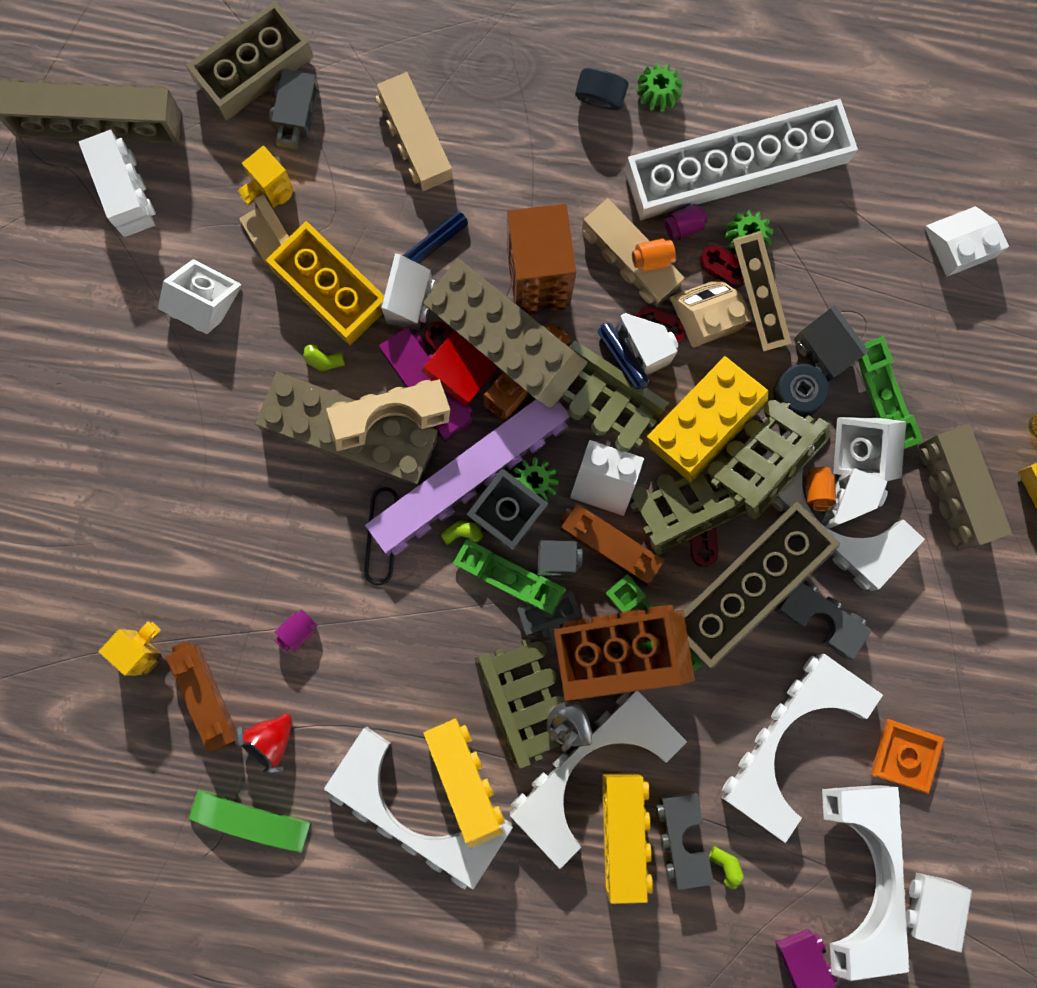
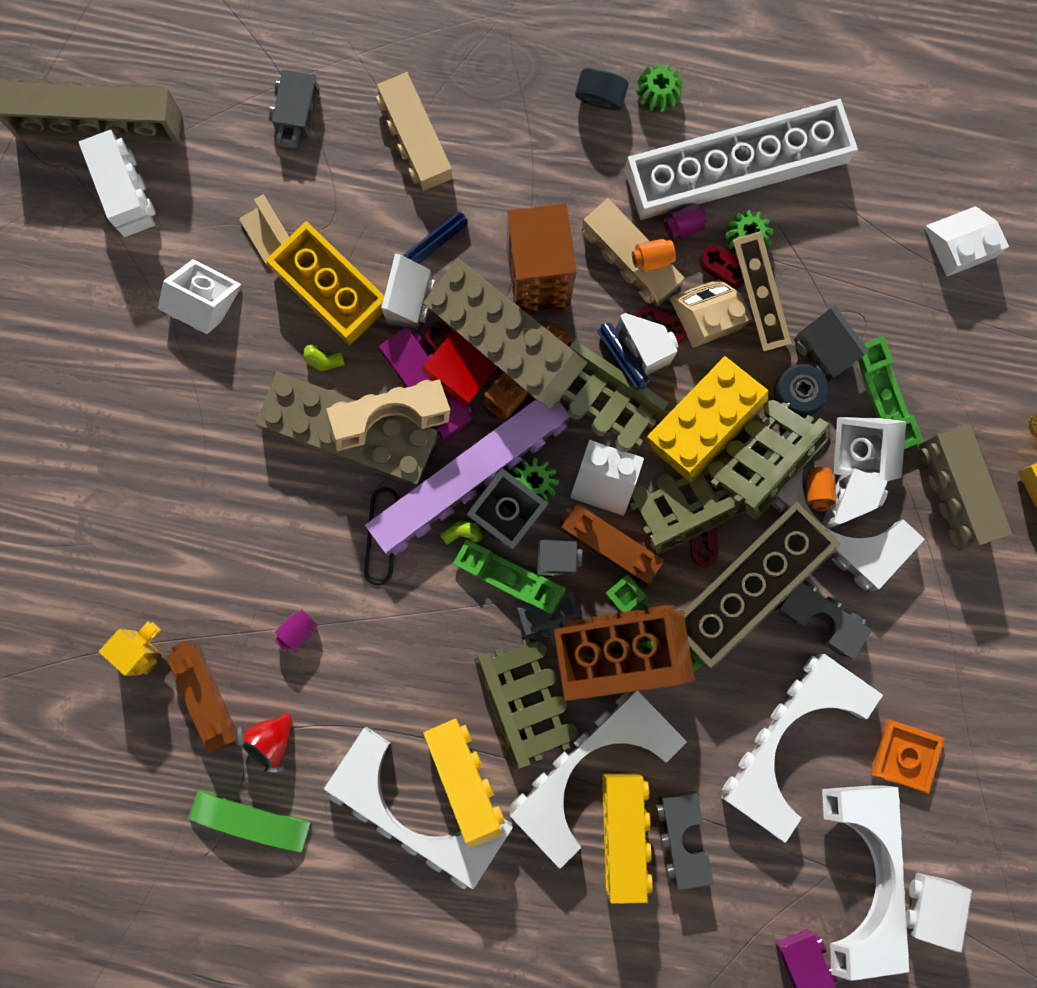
dark tan brick [186,1,314,121] -> none
yellow brick [237,145,294,208] -> none
flat silver piece [547,700,592,752] -> none
lime arm [709,846,744,889] -> none

